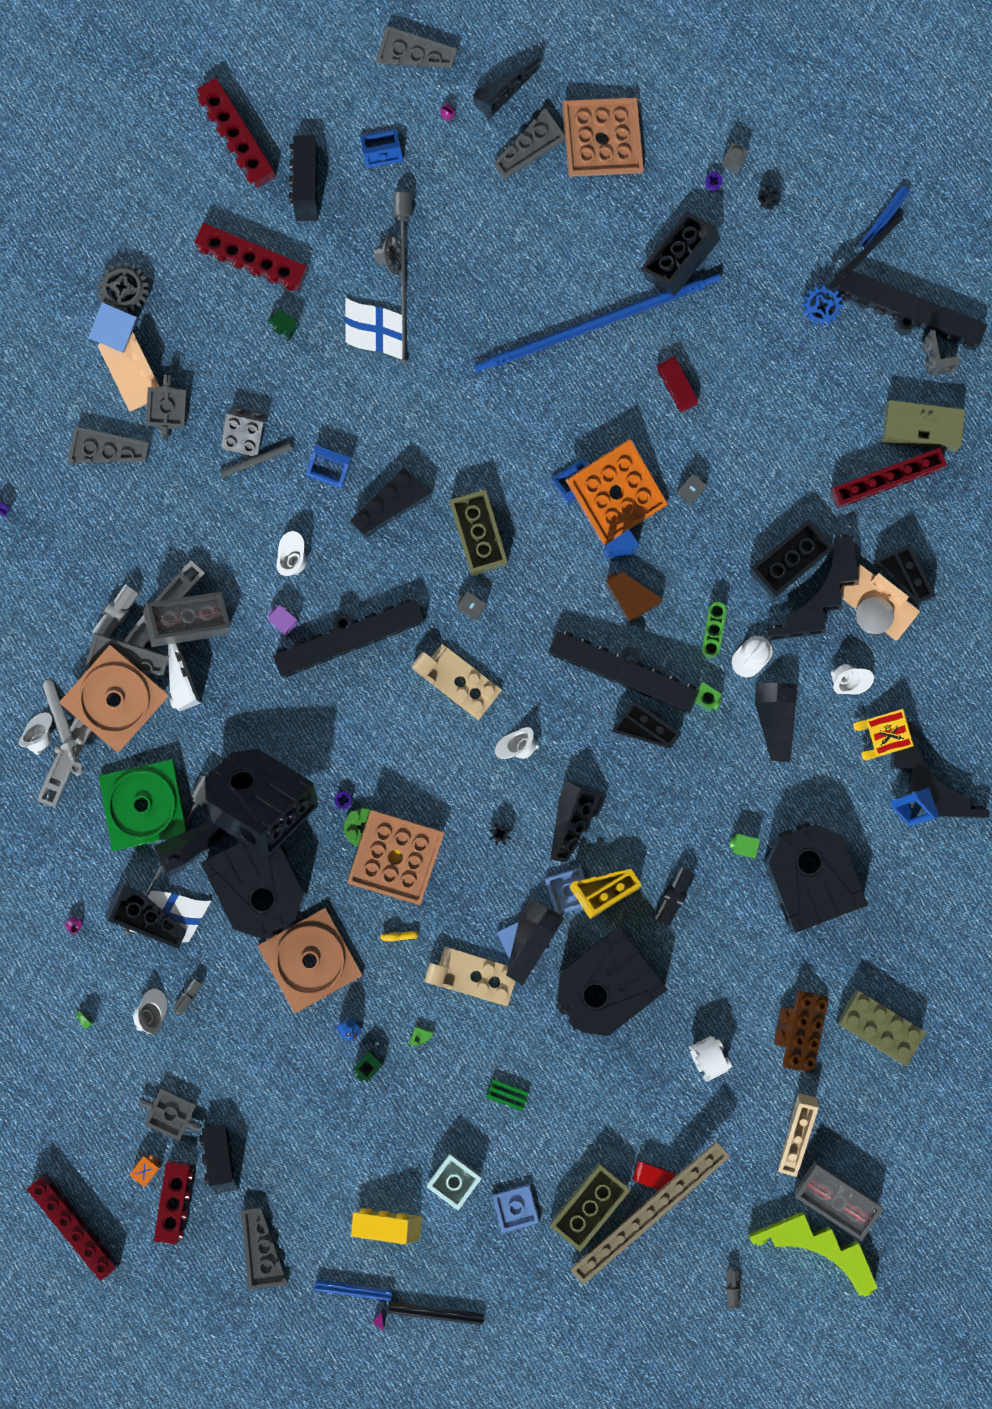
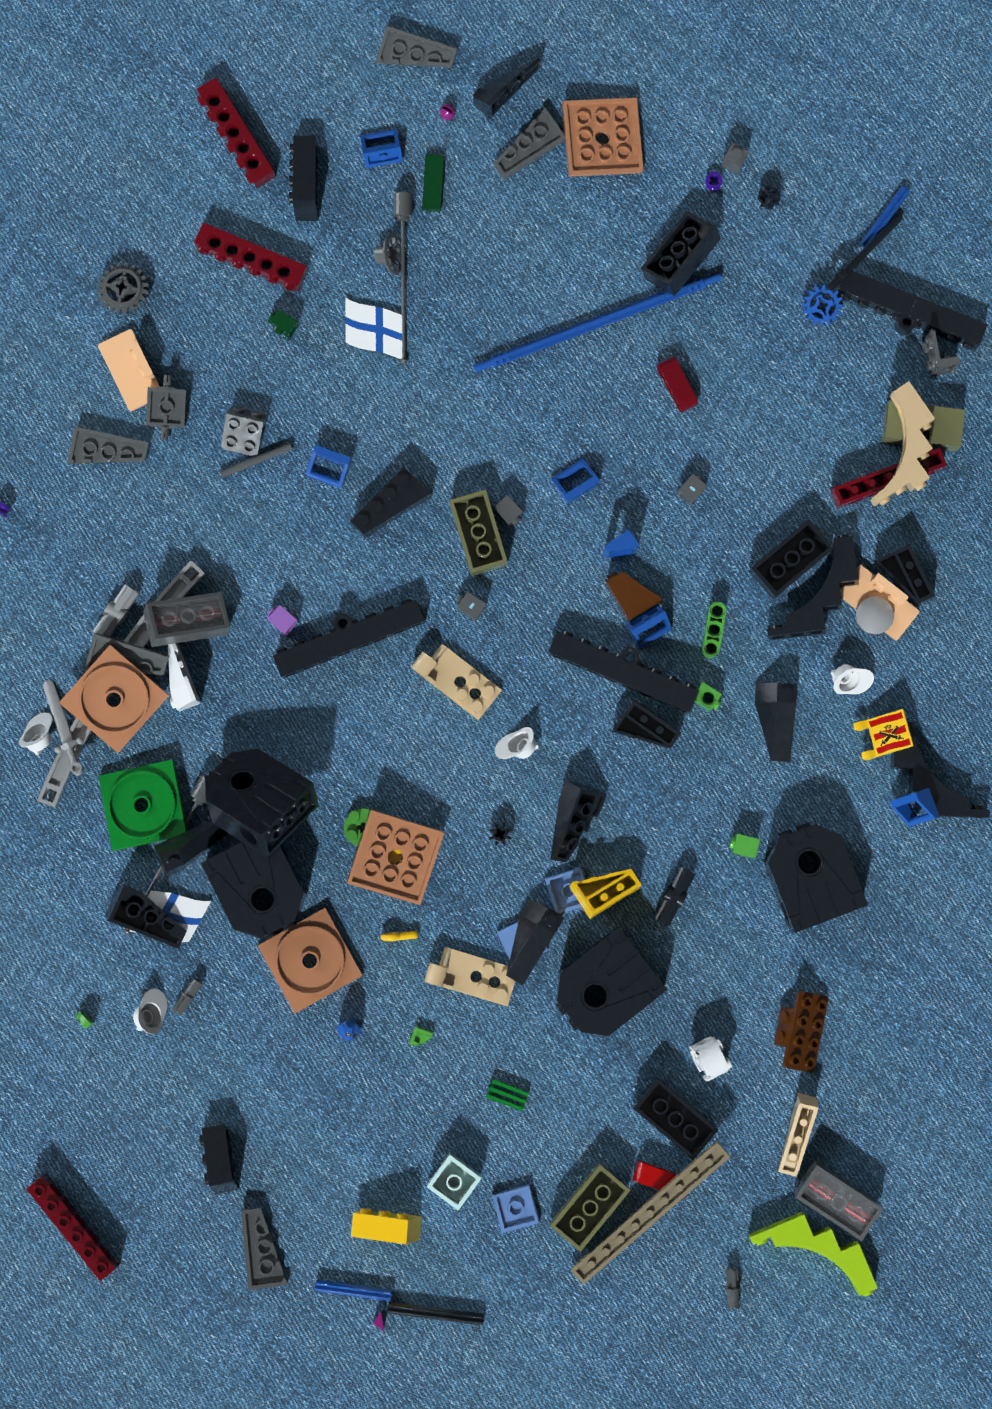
magenta hinge [65,917,82,934] -> none
medium blue tile [88,302,138,353] -> none
orange brick [129,1154,162,1187] -> none
dark grey plate [139,1088,202,1141] -> none
dark red brick [153,1160,194,1245] -> none
white piece [277,531,307,576] -> none
dark purple bush [335,792,352,809] -> none
dark green brick [353,1051,384,1082] -> none
orange piece [566,439,668,545] -> none
white piece [732,636,773,677] -> none
olive brick [836,990,926,1066] -> none
none -> dark green tile [422,154,444,212]
none -> dark grey brick [493,495,523,527]
none -> blue tile [625,605,672,649]
none -> black brick [631,1077,718,1160]
none -> tan arch [870,381,935,506]

